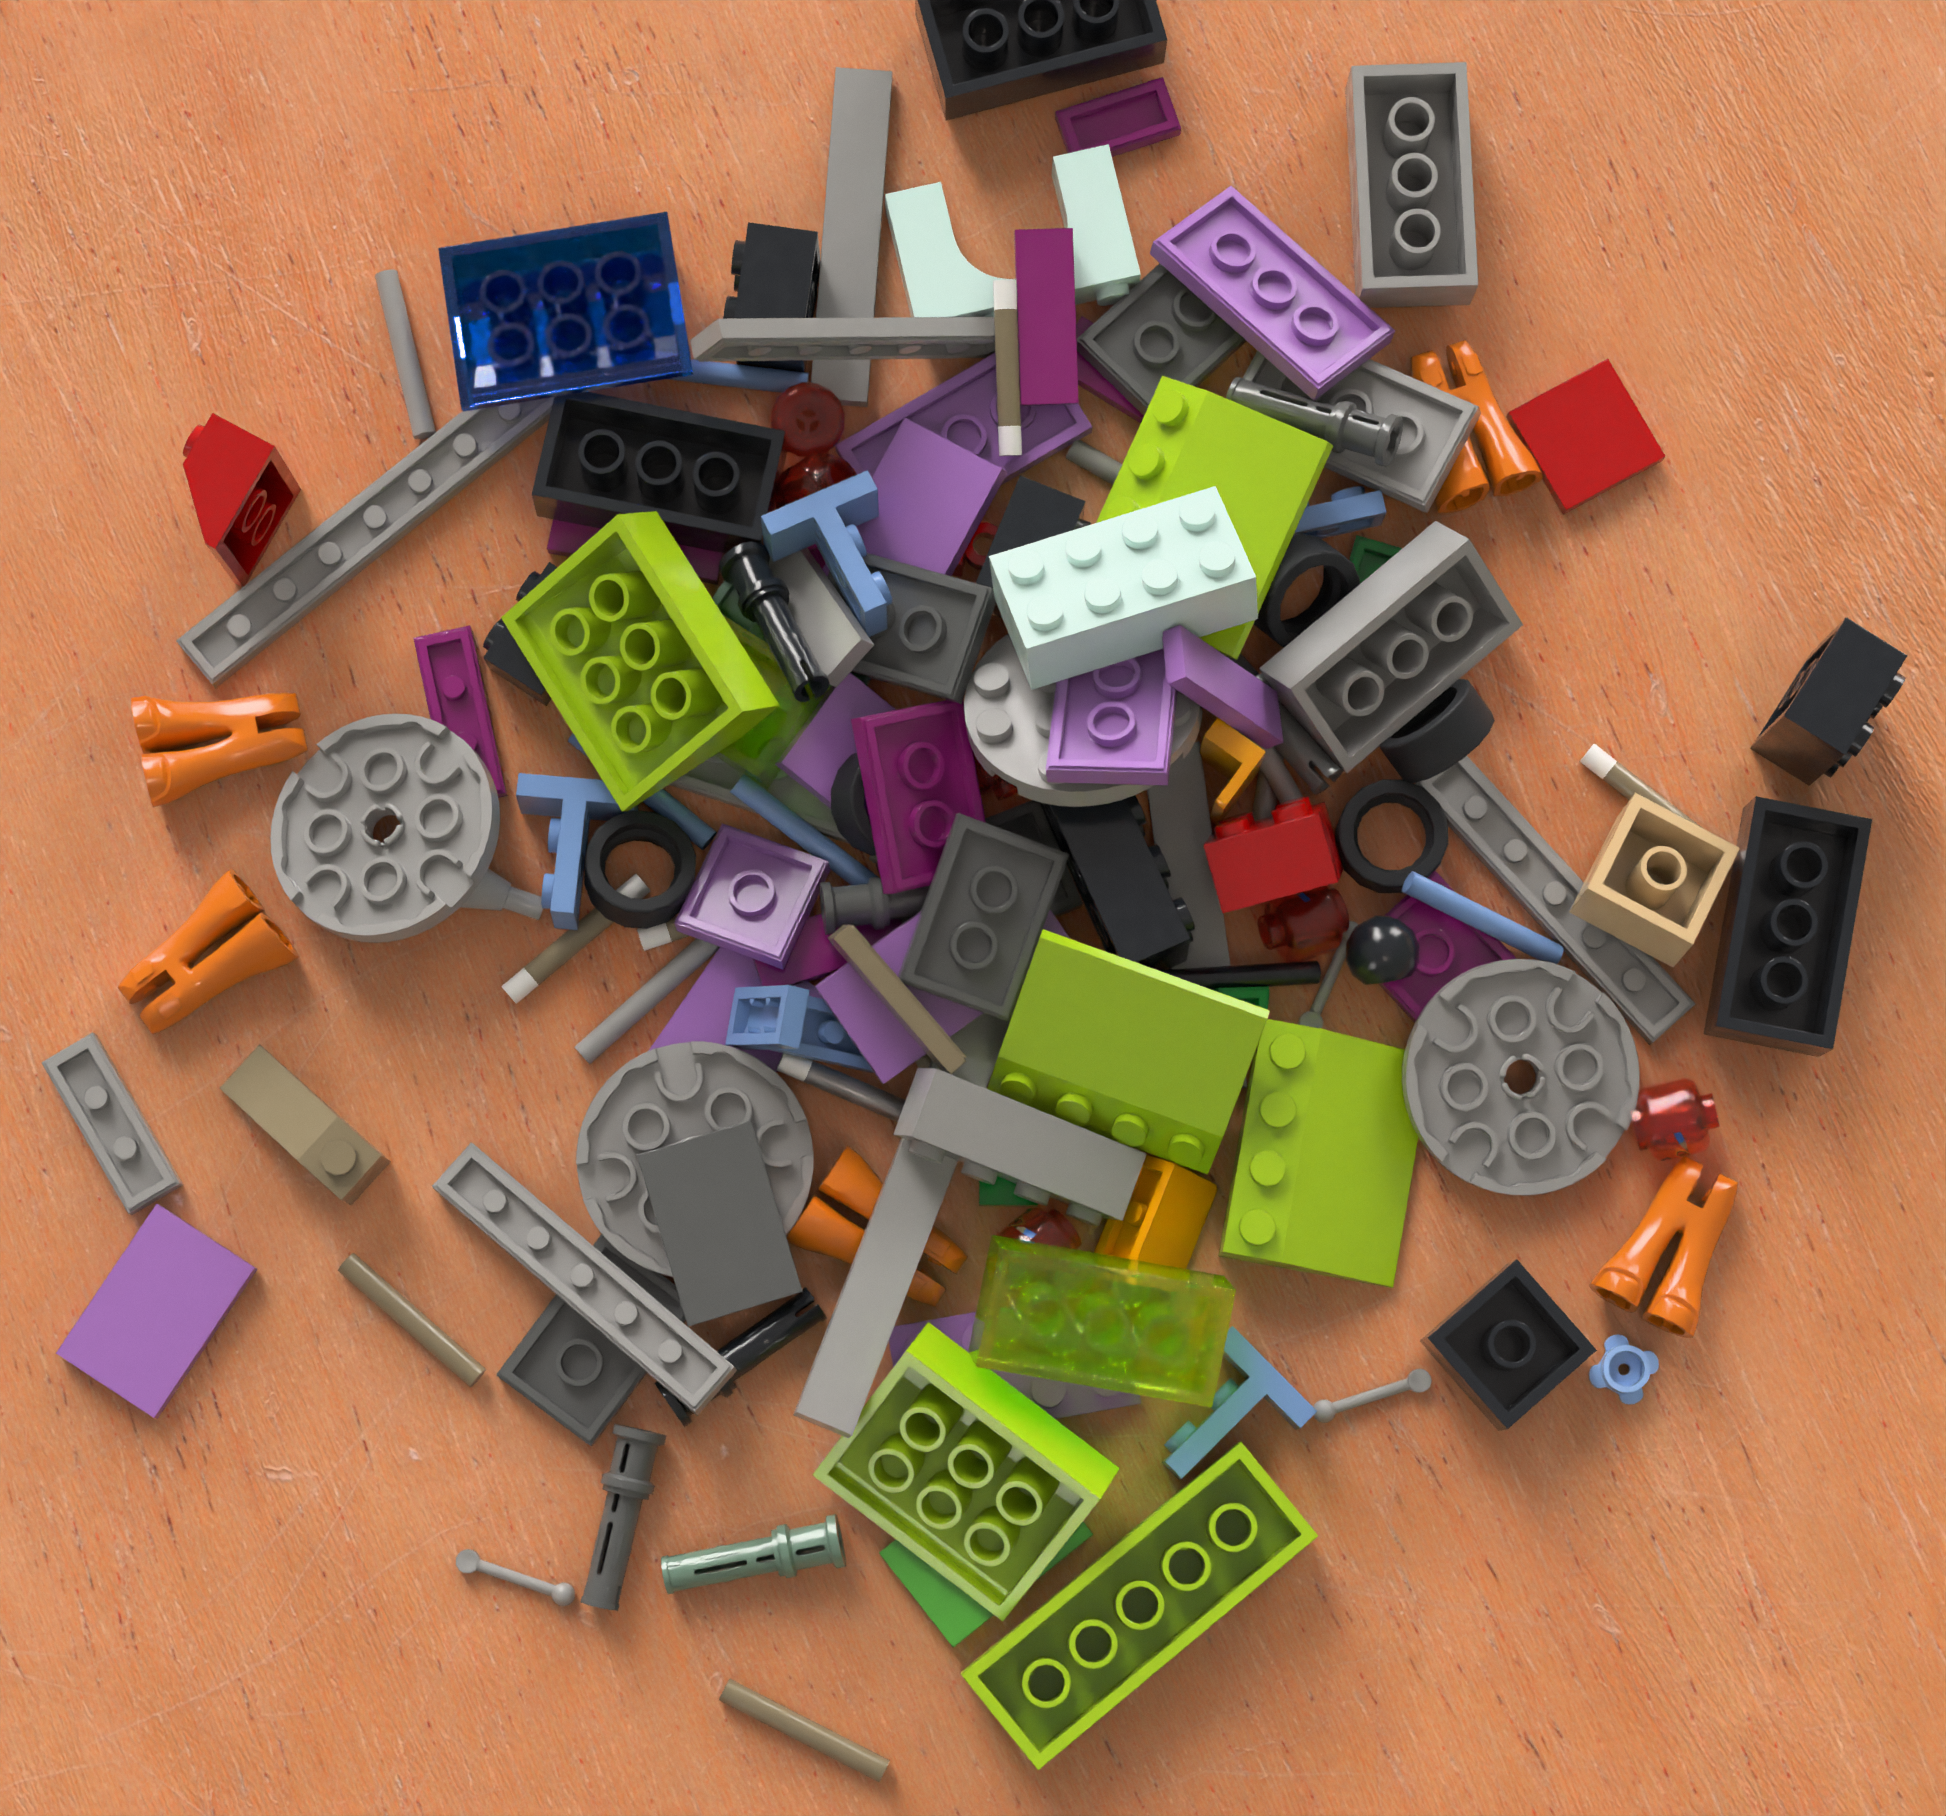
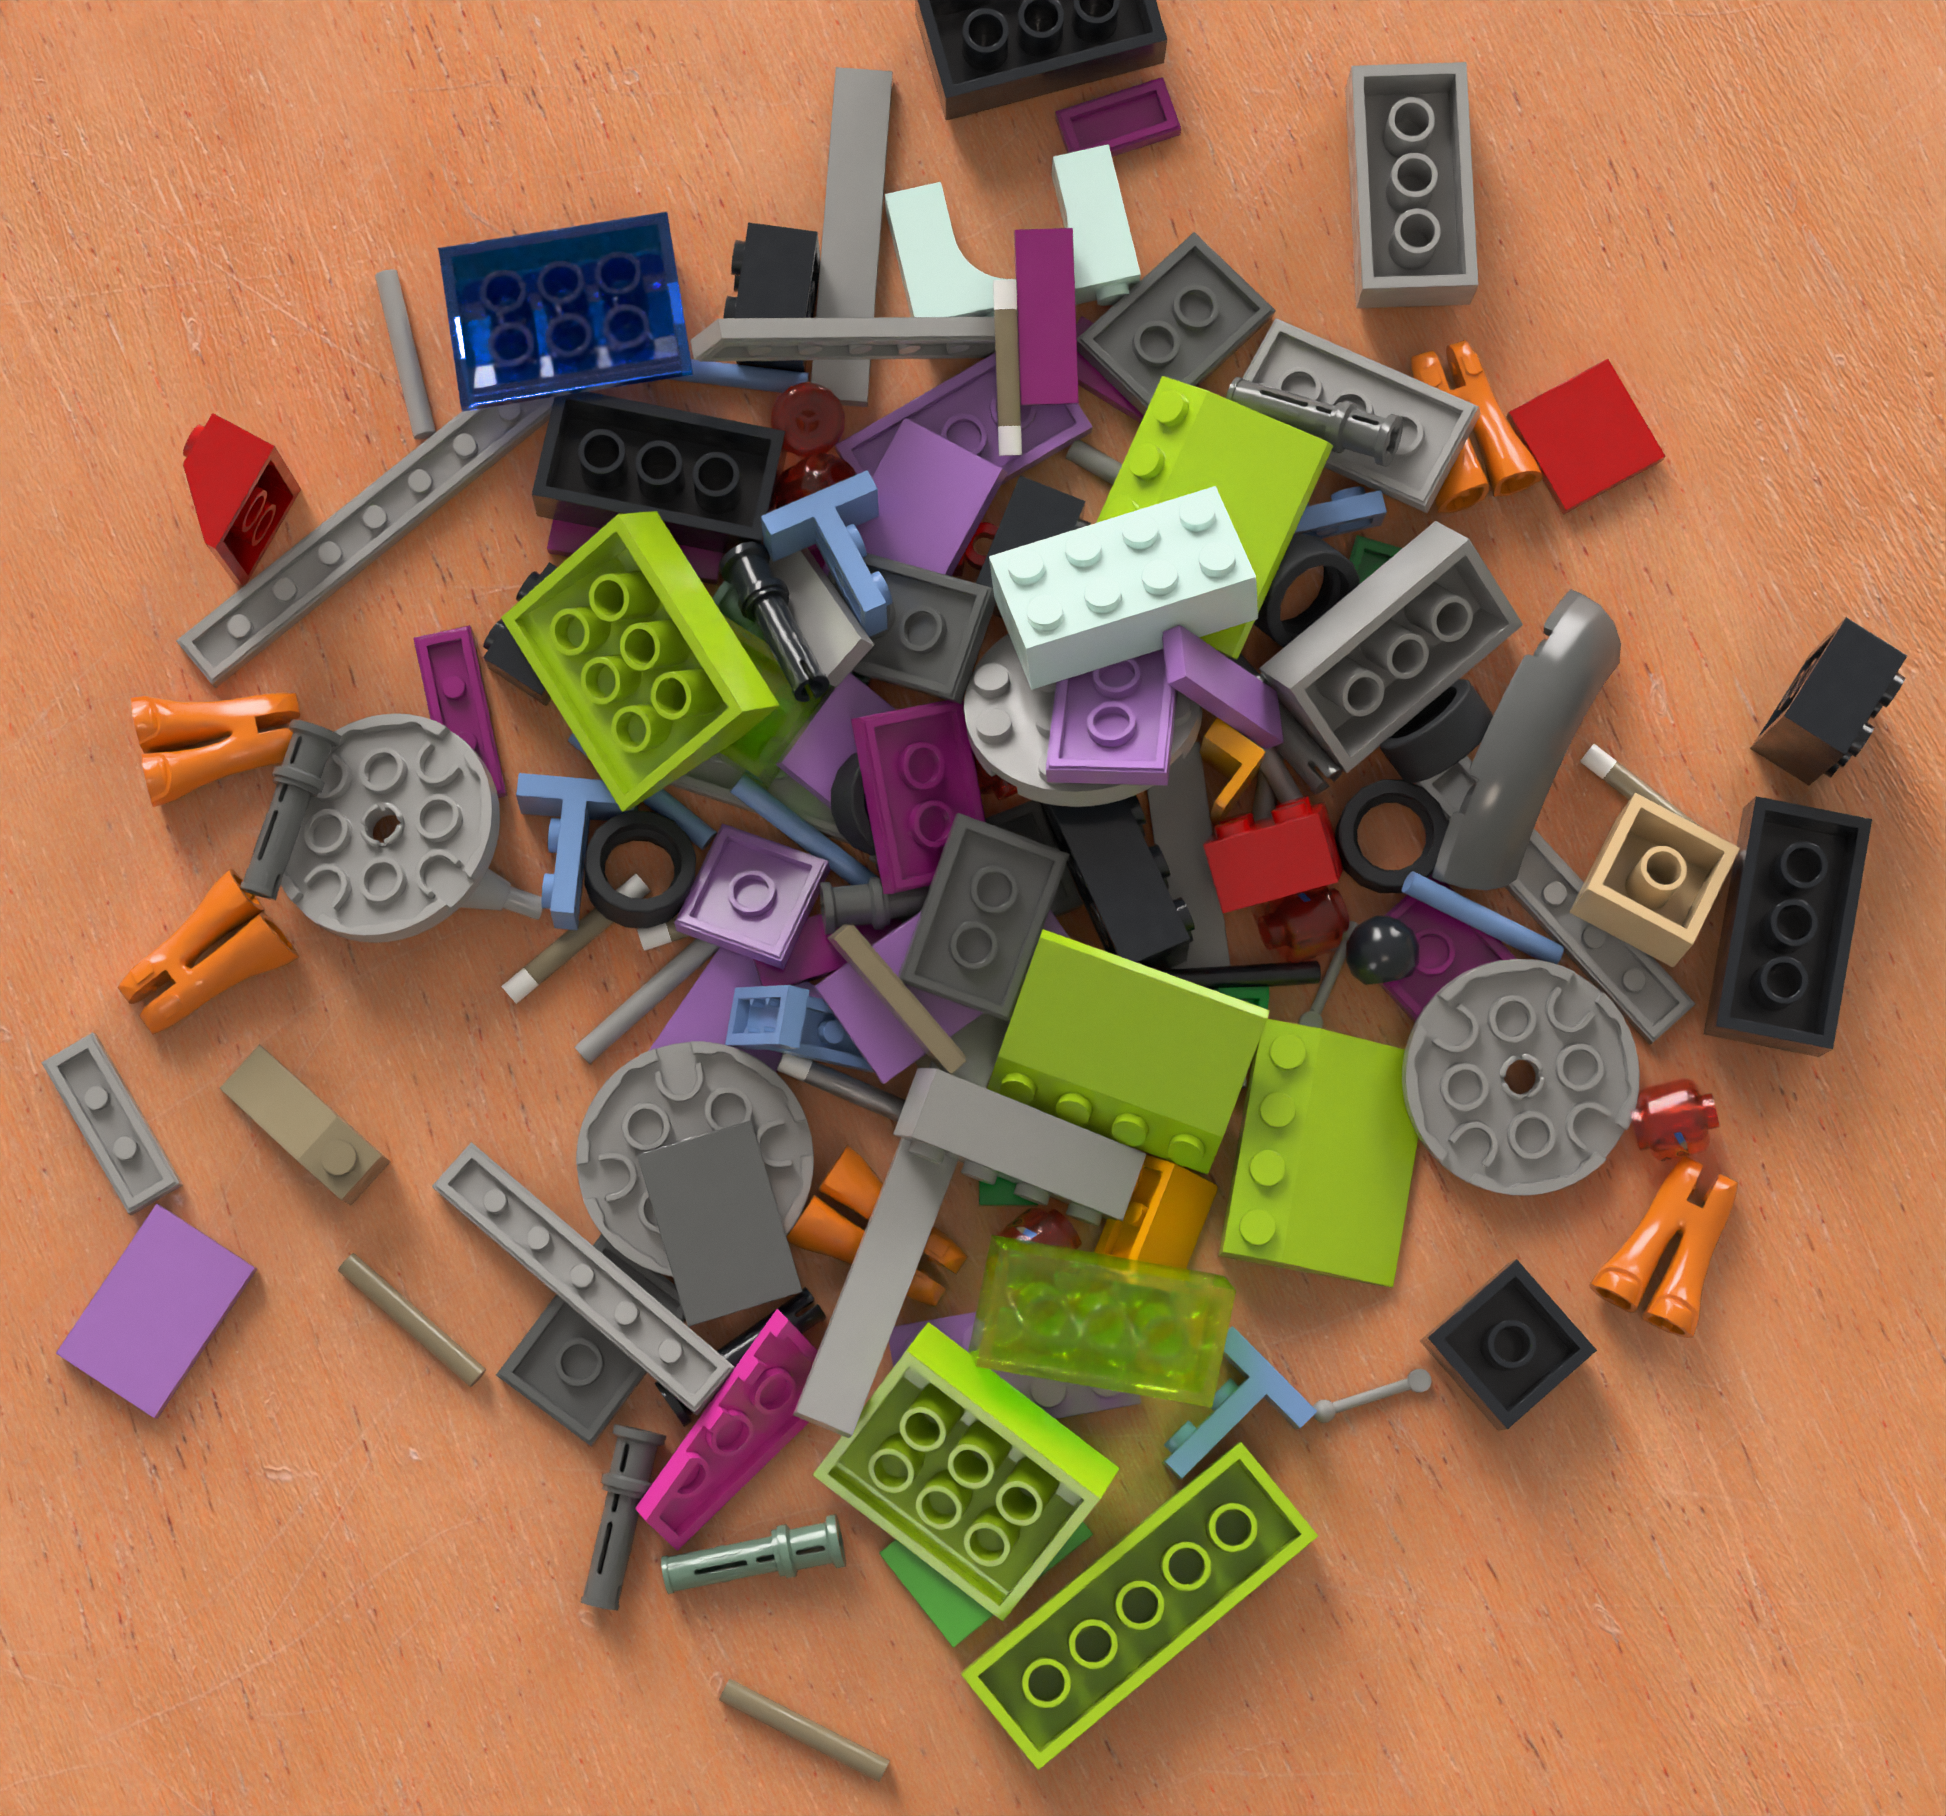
light grey hinge [456,1549,575,1606] -> none
medium lavender tile [1150,186,1395,401] -> none
light blue plate [1589,1334,1659,1405] -> none
none -> dark grey pin [240,719,341,901]
none -> dark pink wing [635,1309,818,1551]
none -> dark grey brick [1432,589,1621,890]

